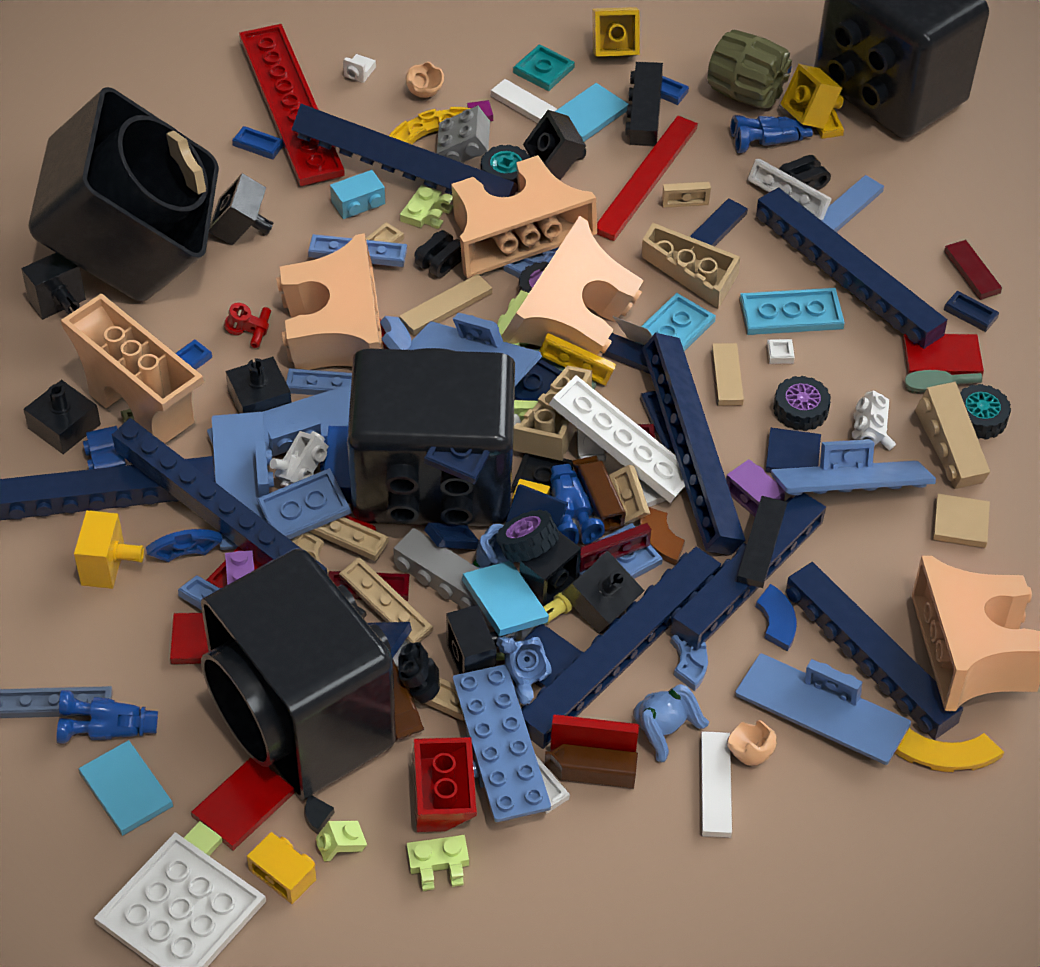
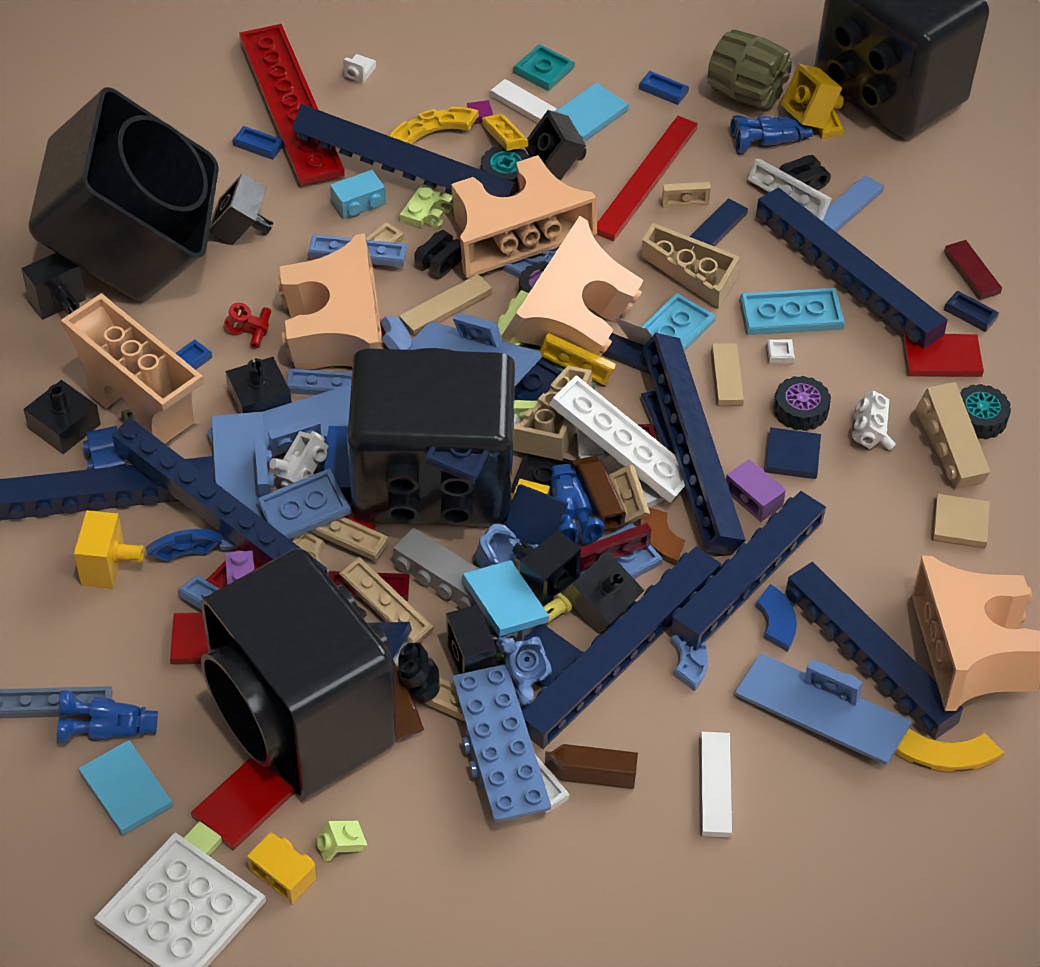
tan tile [166,131,206,194] -> none
black tile [305,795,335,834] -> none
light nougat hair [406,61,444,98] -> none
yellowish green plate [407,835,469,891] -> none
red slope [413,737,477,832] -> none
dark blue tile [424,523,479,550] -> none
light grey brick [437,106,490,163] -> none
black wheel [496,510,559,562] -> none
red tile [550,715,639,752] -> none
yellow brick [592,7,640,56] -> none
black brick [625,62,663,146] -> none
medium blue hair [634,684,709,762] -> none
light nougat hair [727,720,777,766] -> none
black tile [737,496,787,588] -> none
medium blue bracket [771,439,936,495] -> none
sand green piece [905,370,982,394] -> none
none -> yellow tile [482,114,528,151]

